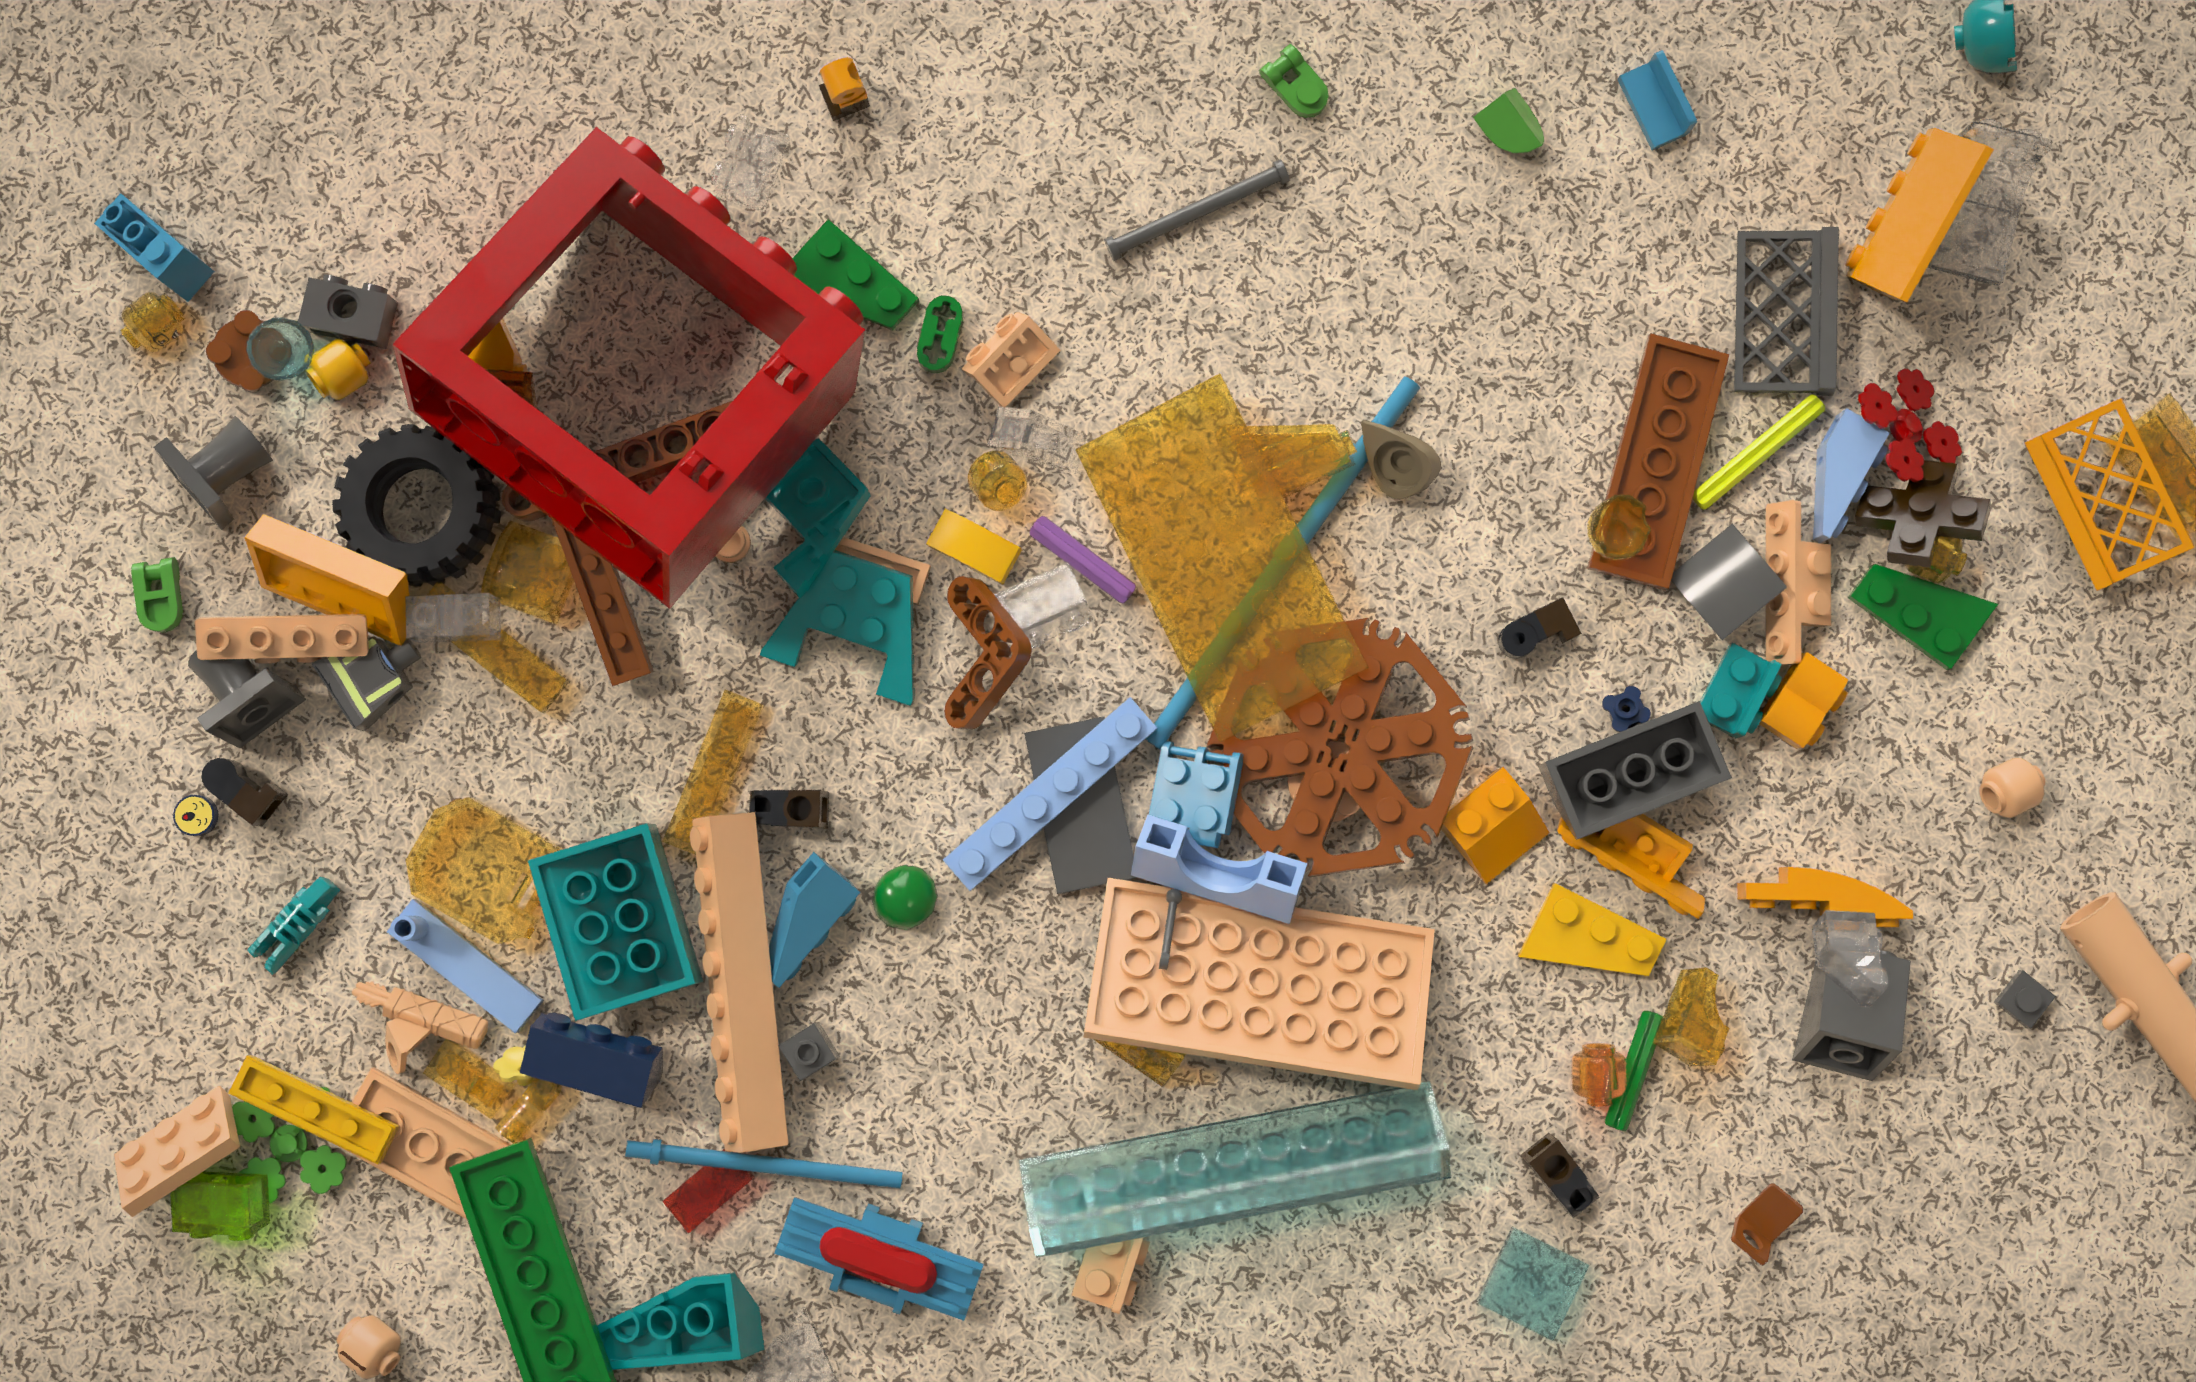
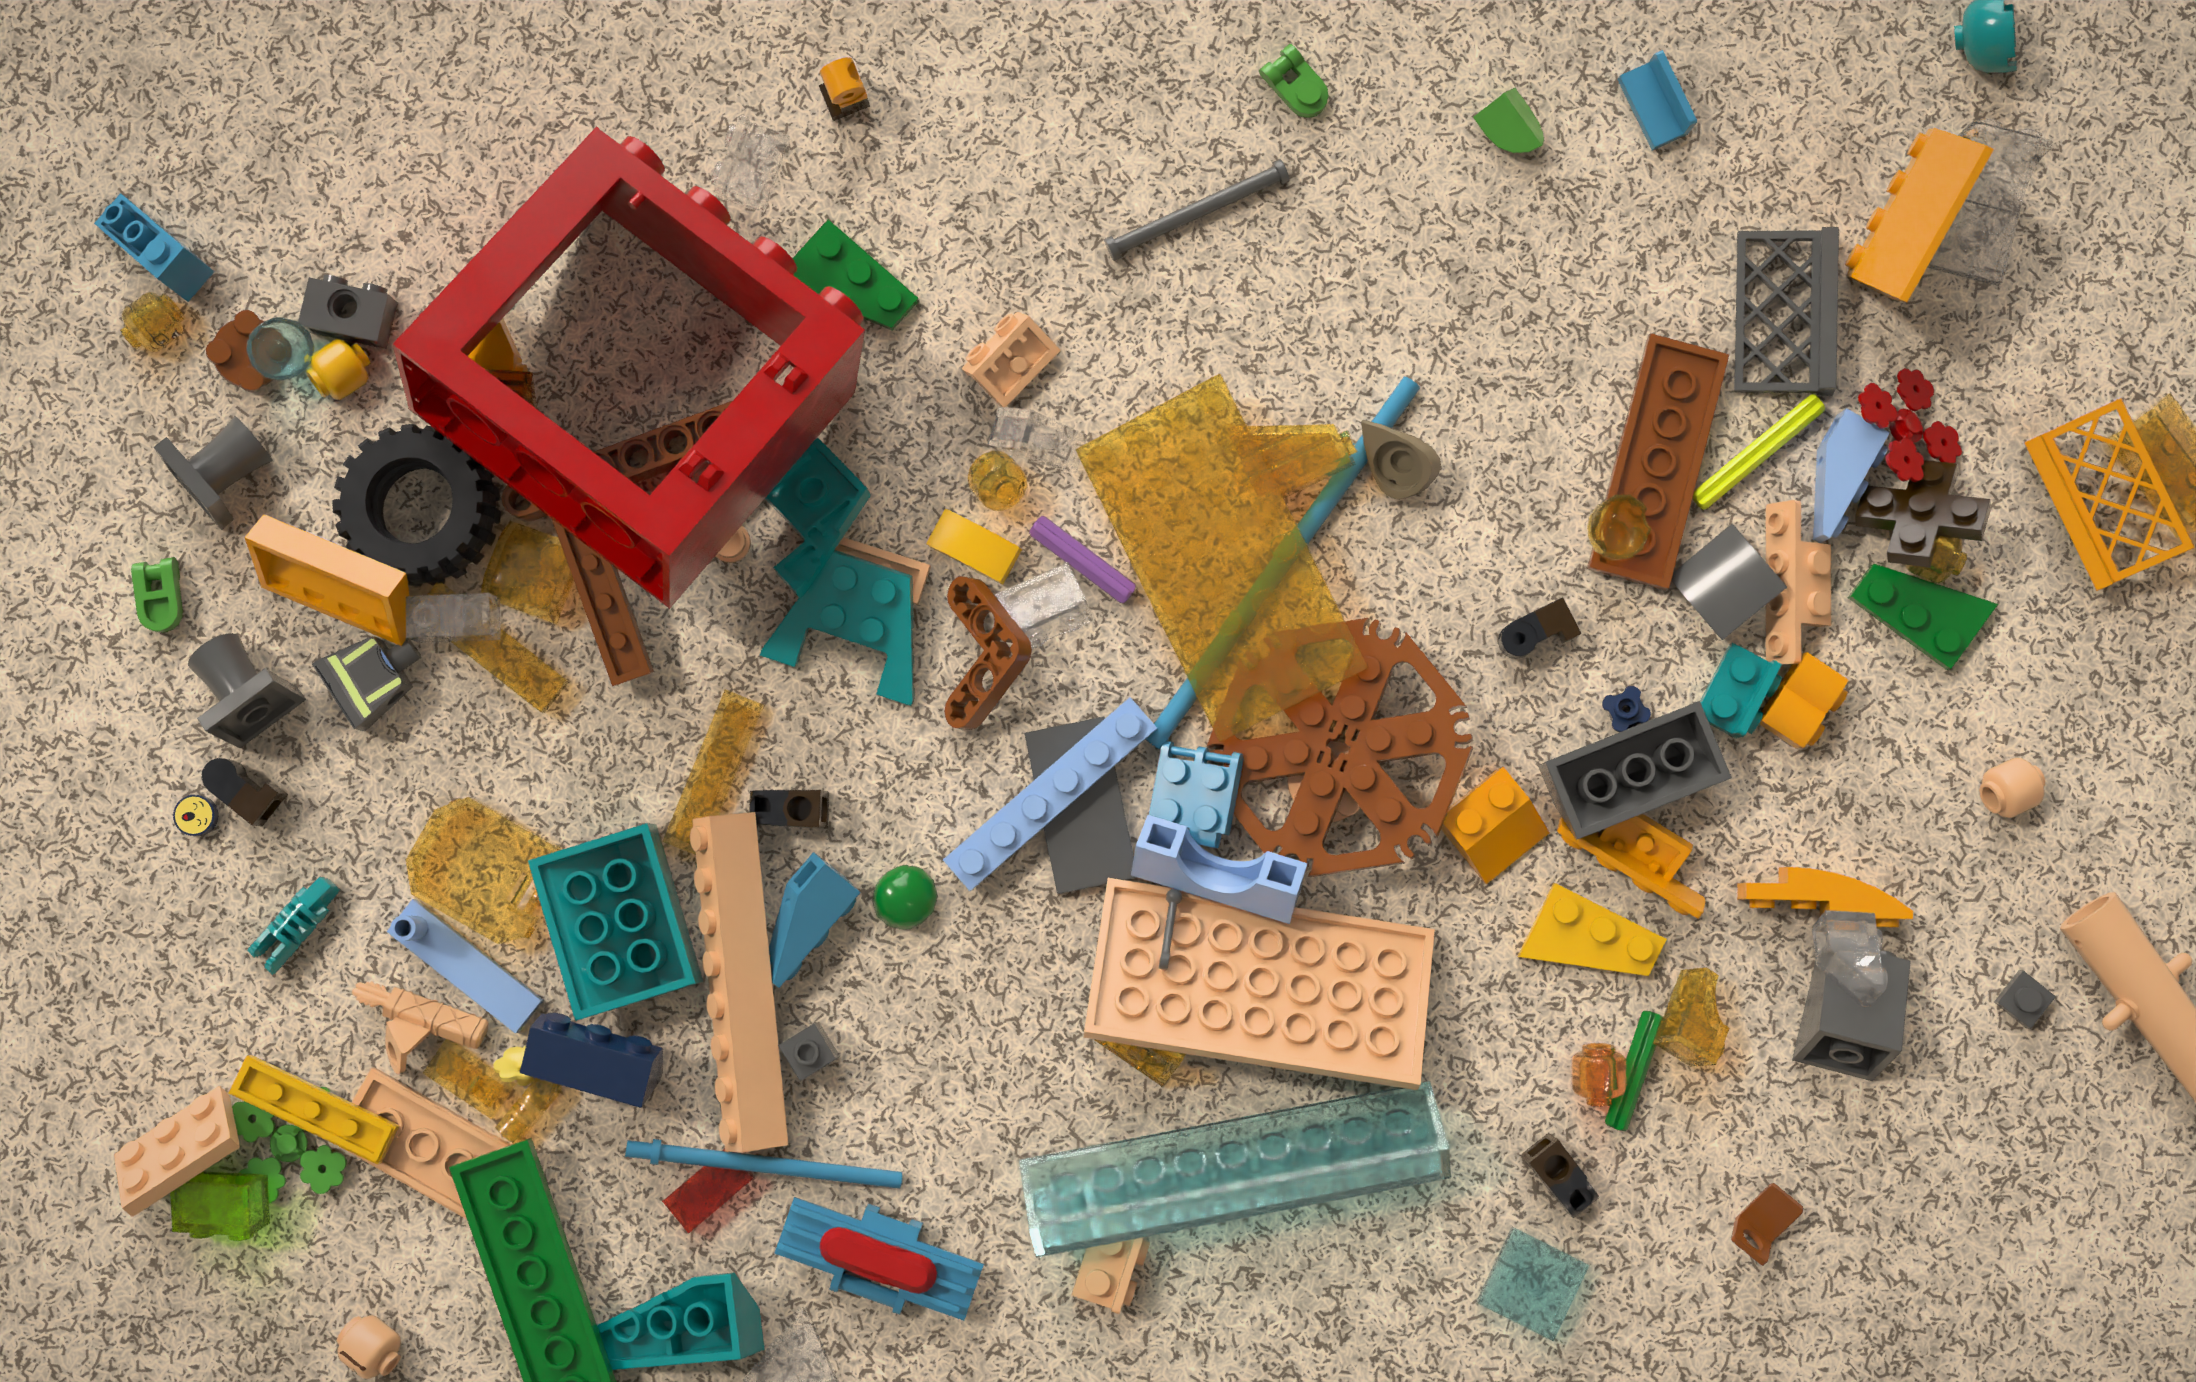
light nougat bracket [195,614,369,664] -> none
green beam [917,295,963,373] -> none

